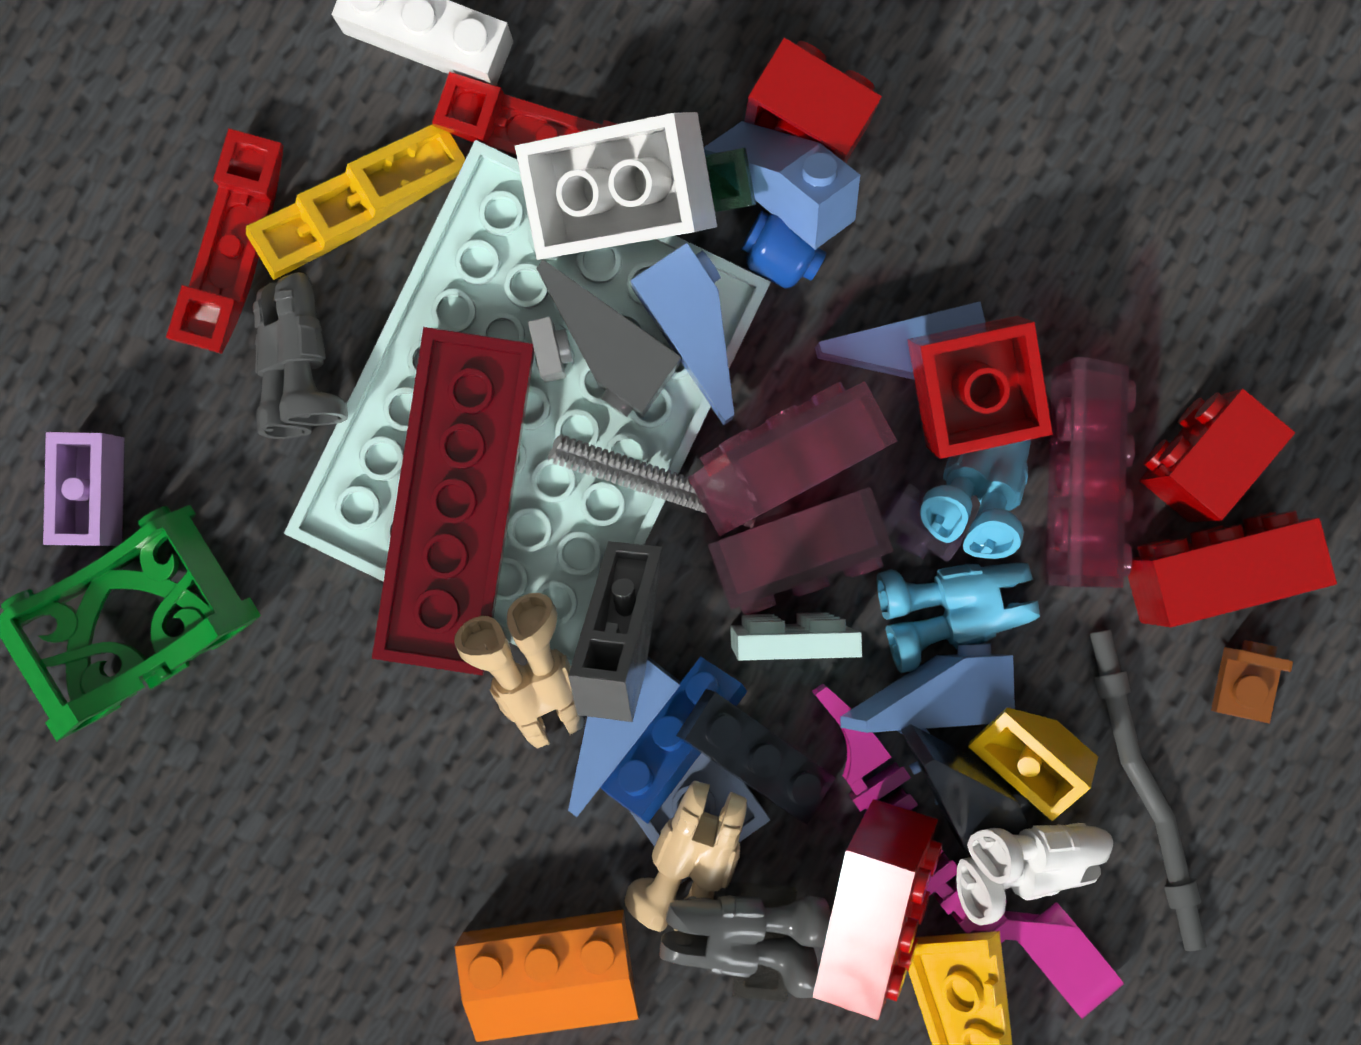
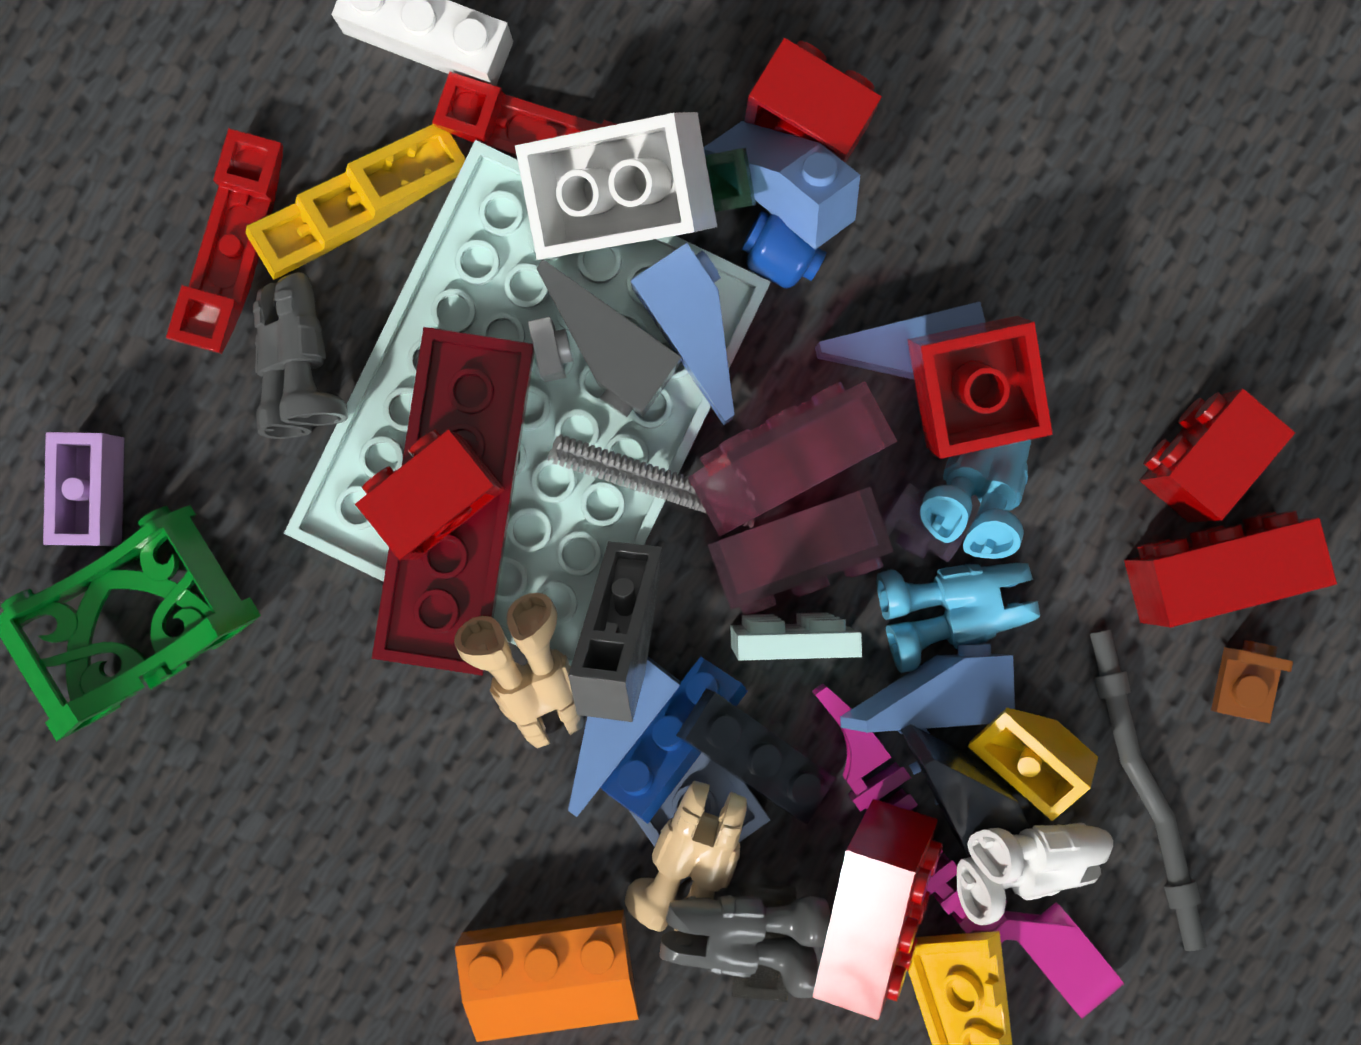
clear pink slope [1045,357,1136,588] -> none
none -> red brick [355,429,505,560]

